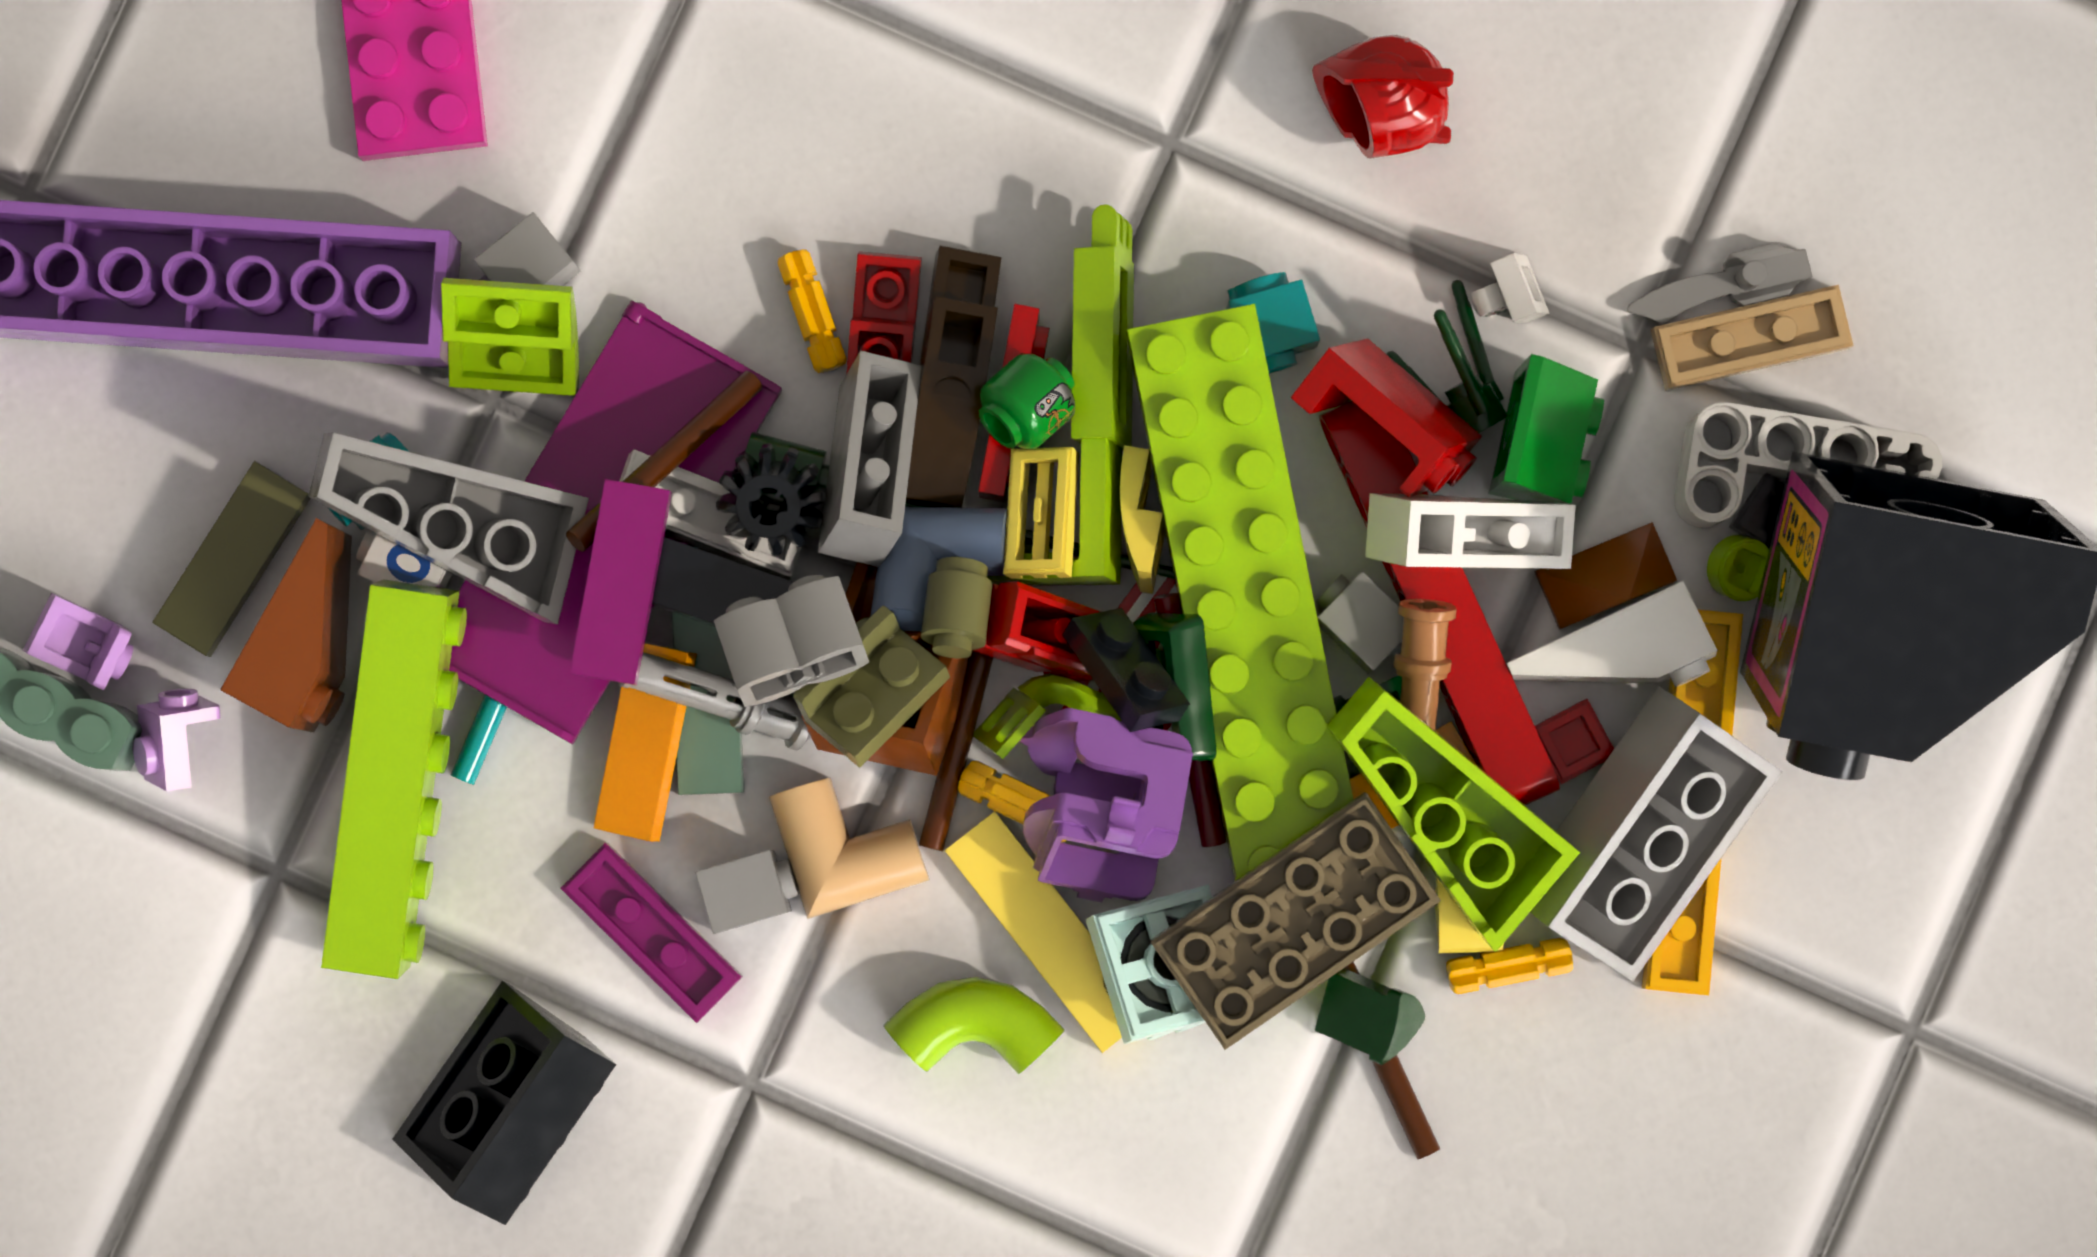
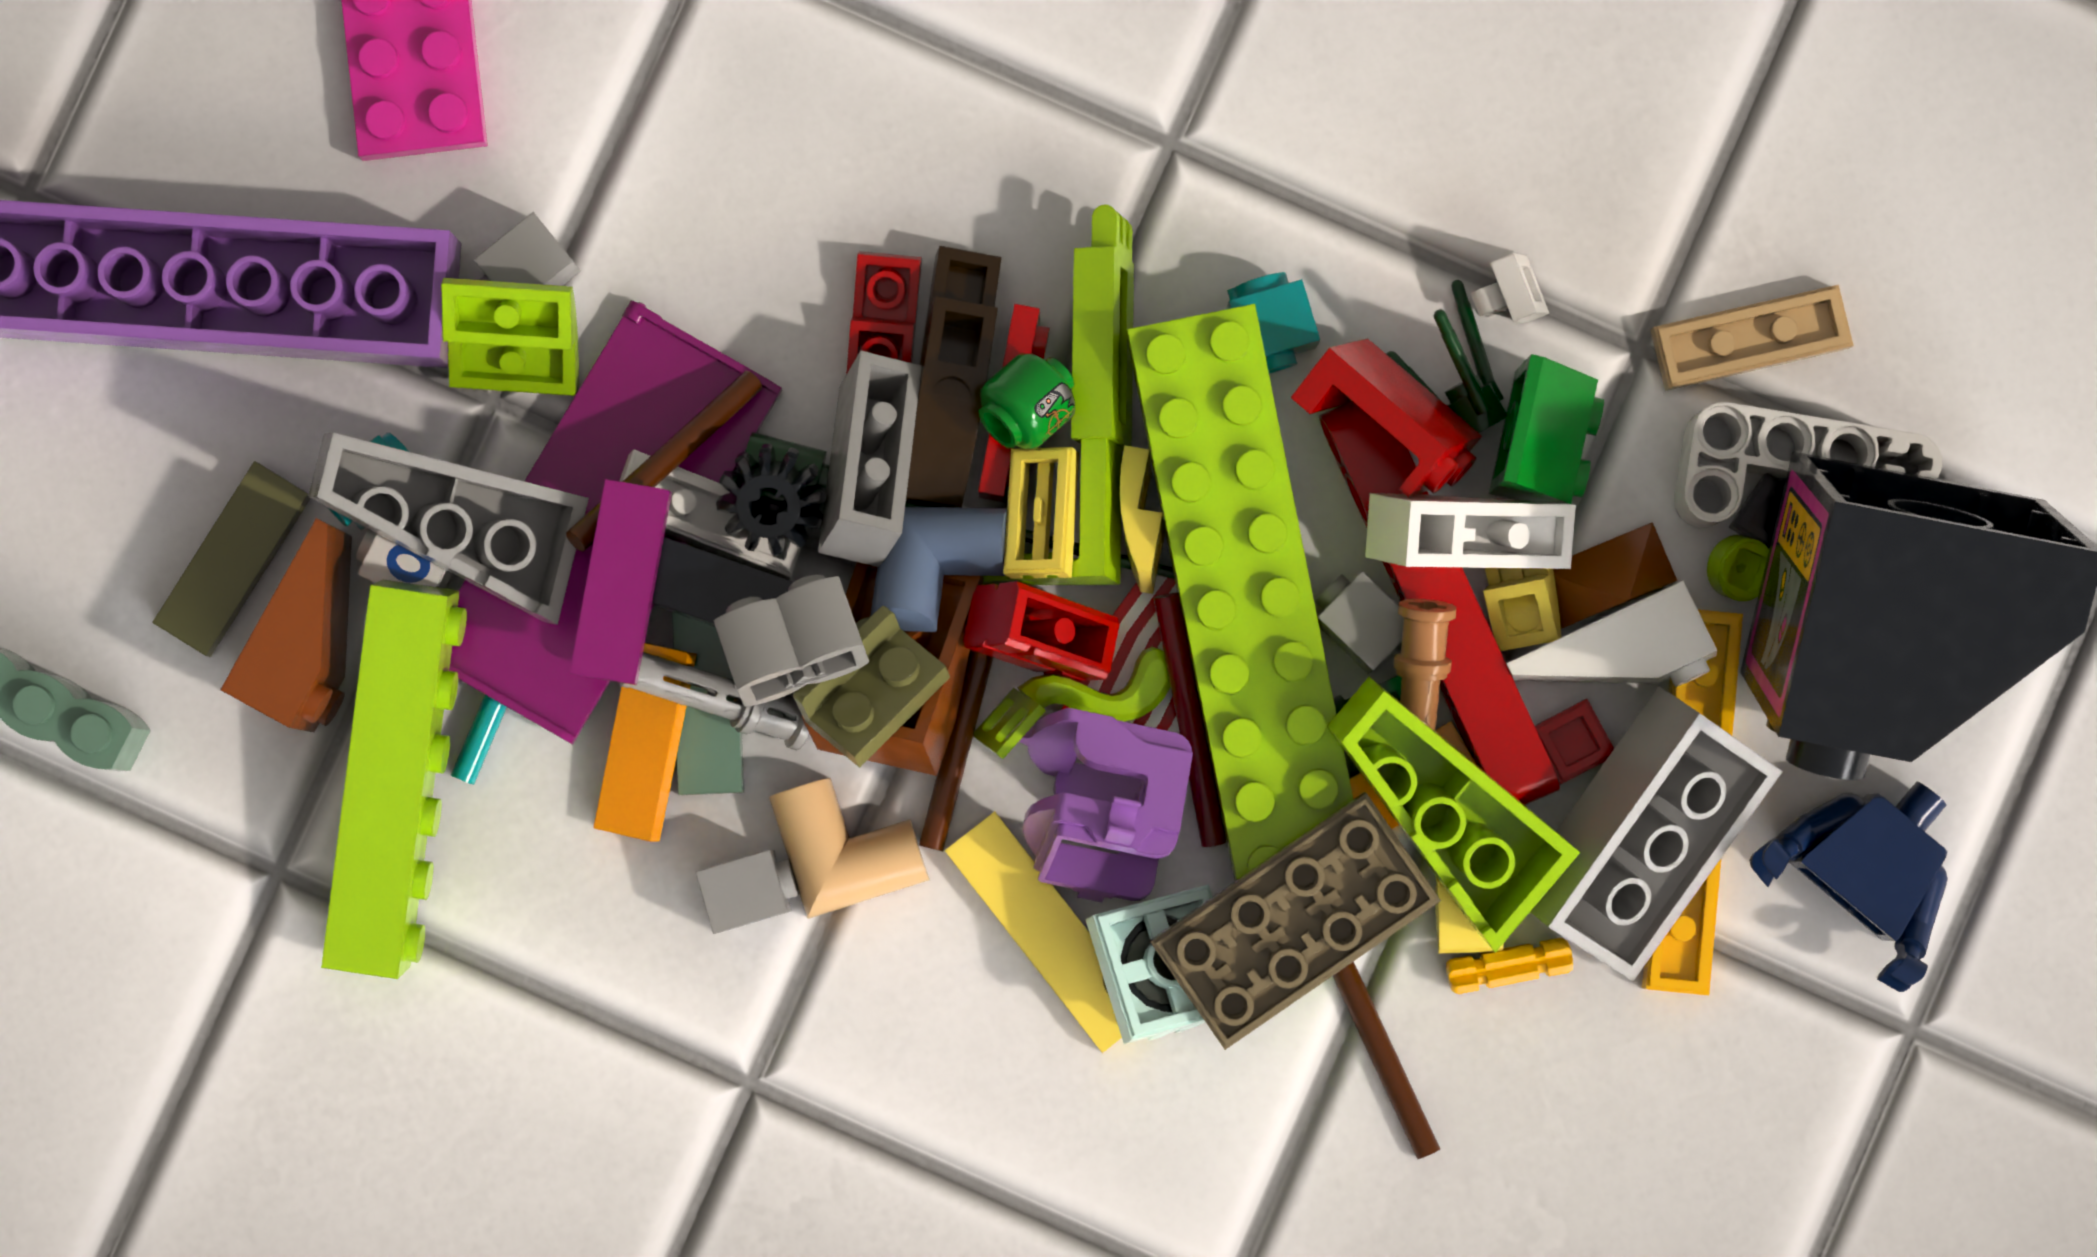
lavender bracket [23,593,133,690] -> none
lavender bracket [133,689,221,791] -> none
black slope [392,980,617,1225] -> none
magenta tile [560,842,743,1023] -> none
yellow axle [777,249,846,373] -> none
lime cylinder [883,976,1065,1074] -> none
olive brick [921,557,993,659] -> none
yellow axle [958,761,1066,842] -> none
black plate [1062,608,1190,732] -> none
dark green piece [1133,612,1217,761] -> none
red helmet [1312,35,1454,159] -> none
dark green tile [1315,968,1425,1065] -> none
light grey piece [1627,243,1813,324] -> none
none -> light yellow slope [1483,568,1562,651]
none -> dark blue torso [1749,781,1948,992]

